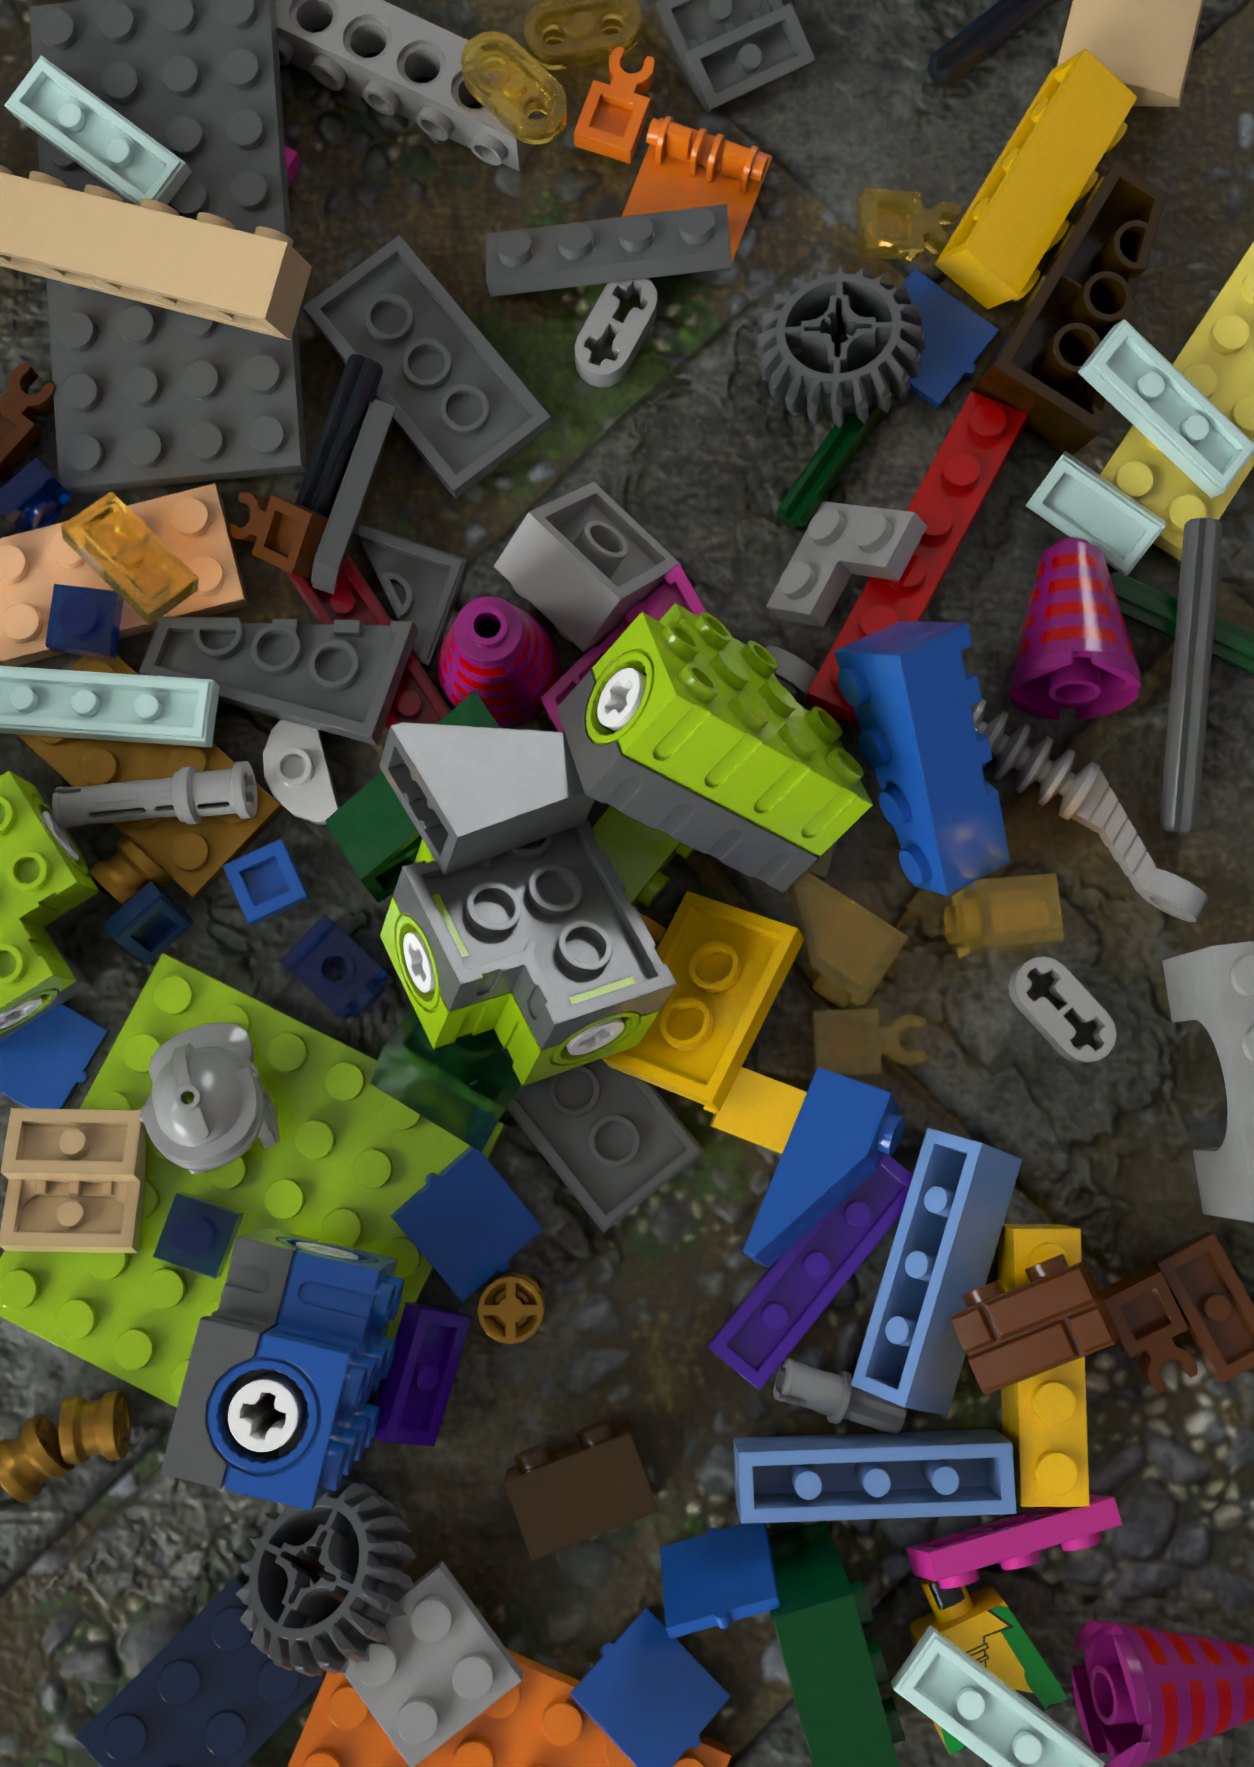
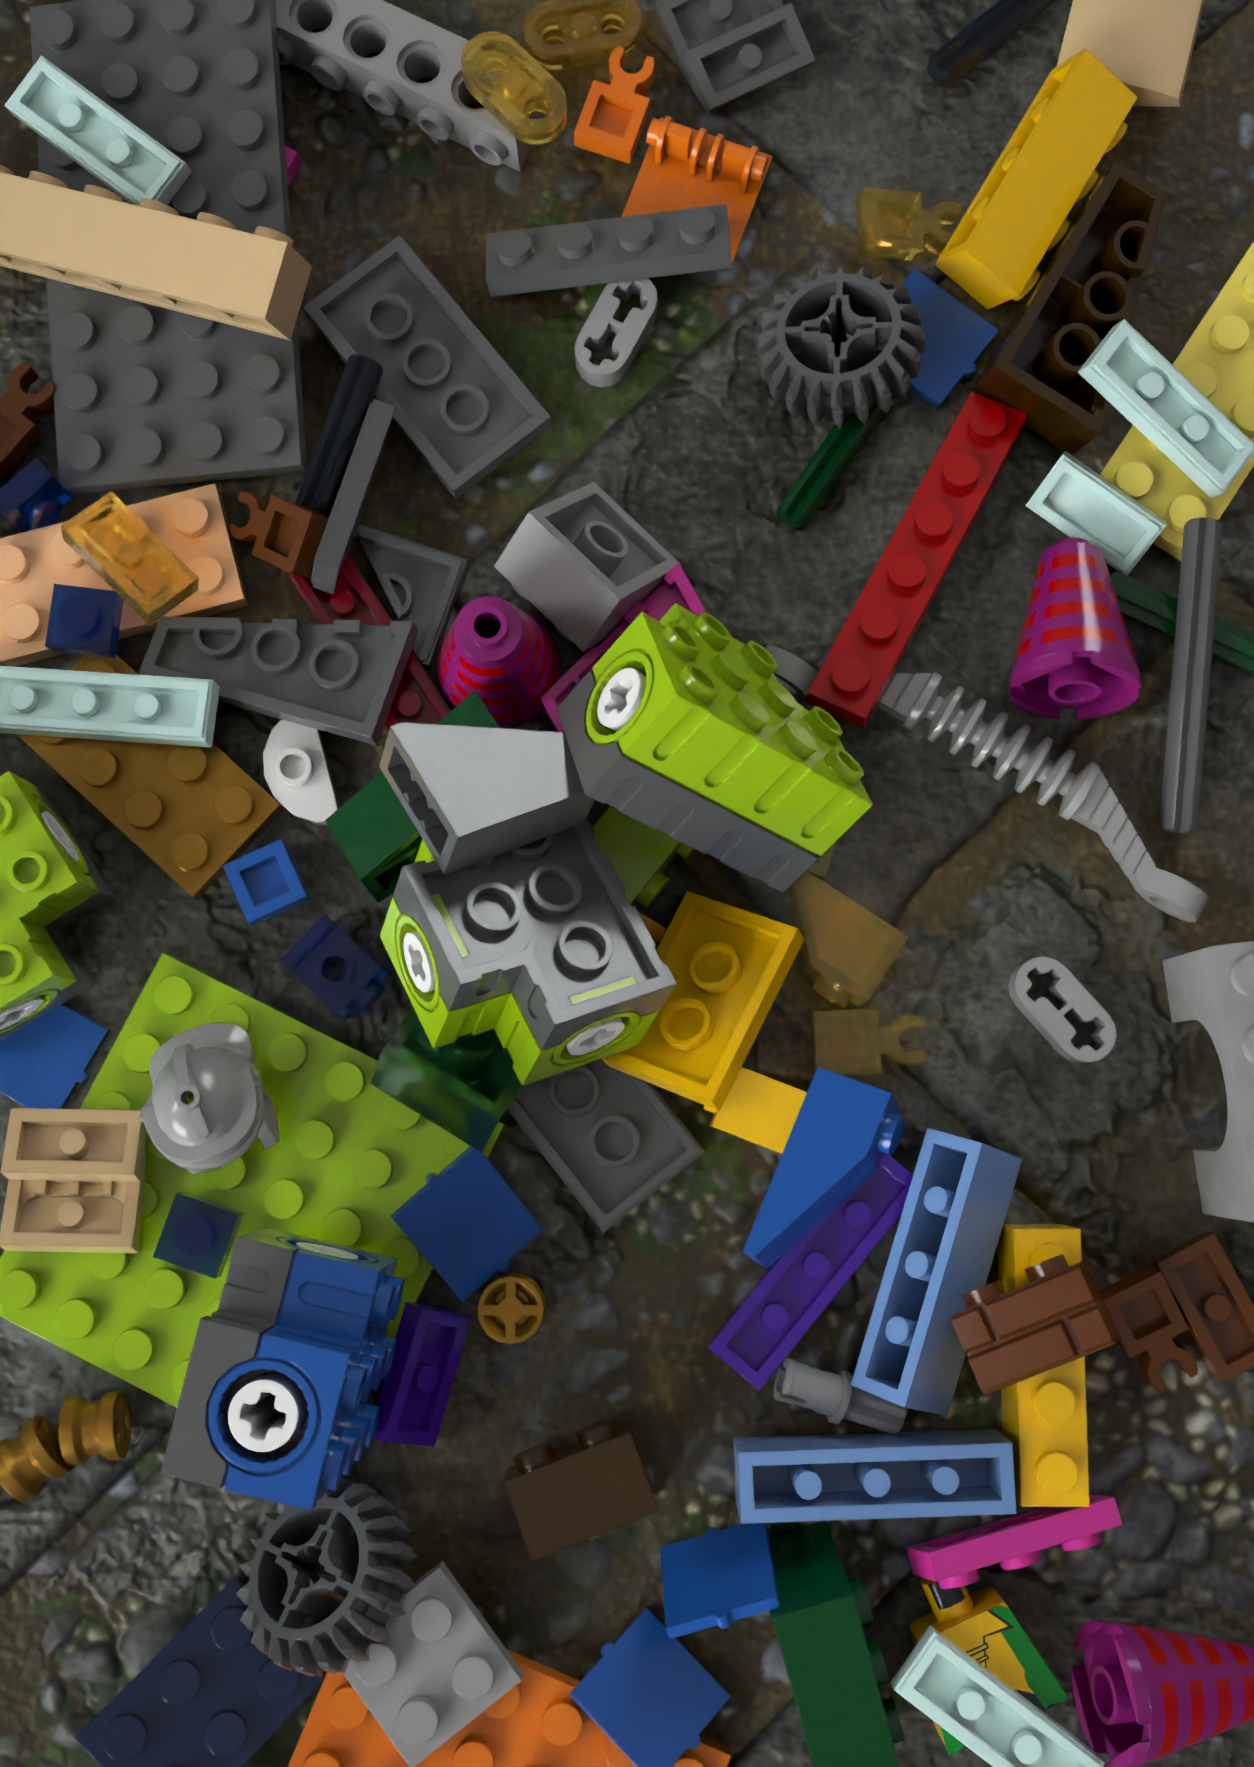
light grey pin [52,761,258,828] -> none
pearl gold wheel [90,834,173,905] -> none
dark blue tile [102,881,194,965] -> none
light grey plate [766,501,927,628] -> none
blue wedge [834,621,1010,896] -> none
clear yellow brick [944,873,1064,959] -> none

